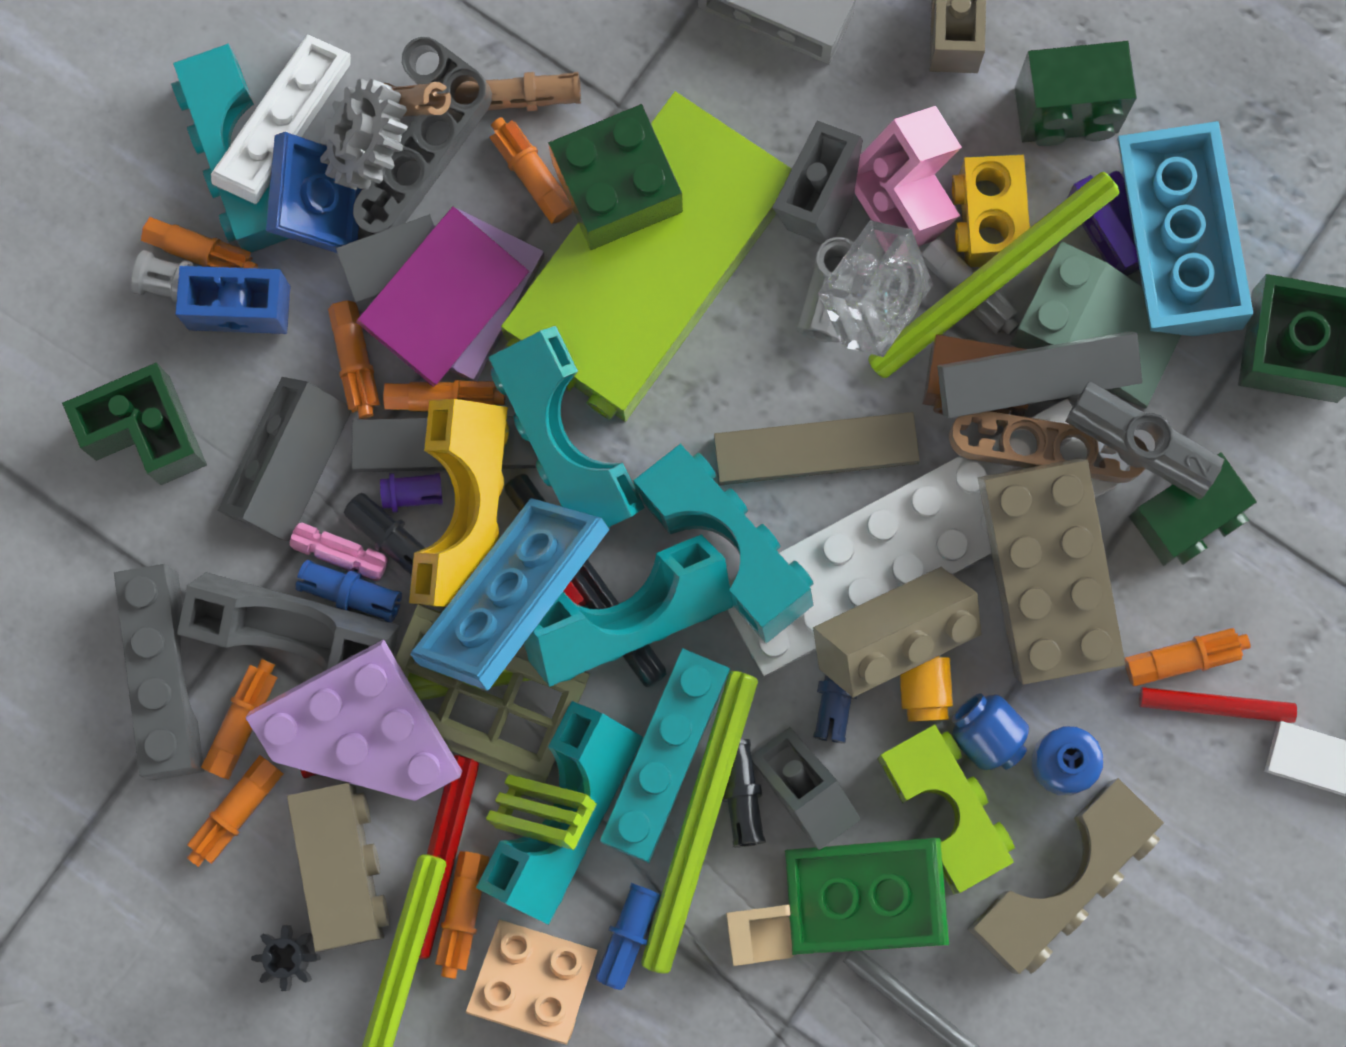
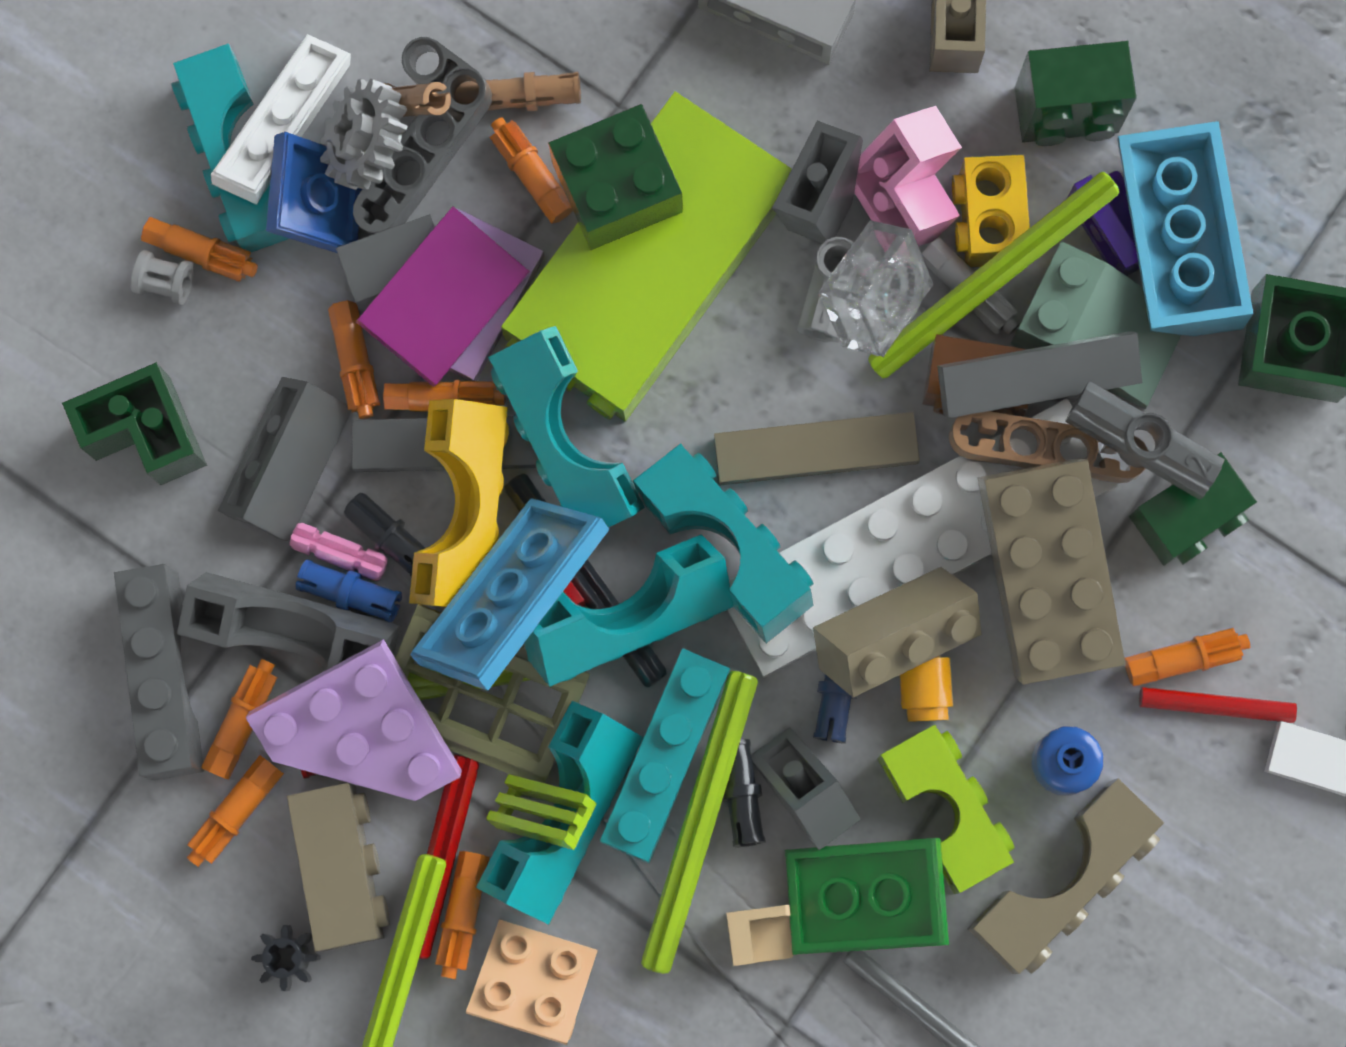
blue brick [175,266,291,334] -> none
dark purple pin [380,473,443,513] -> none
blue axle [596,883,661,990] -> none
blue head [952,693,1029,770] -> none

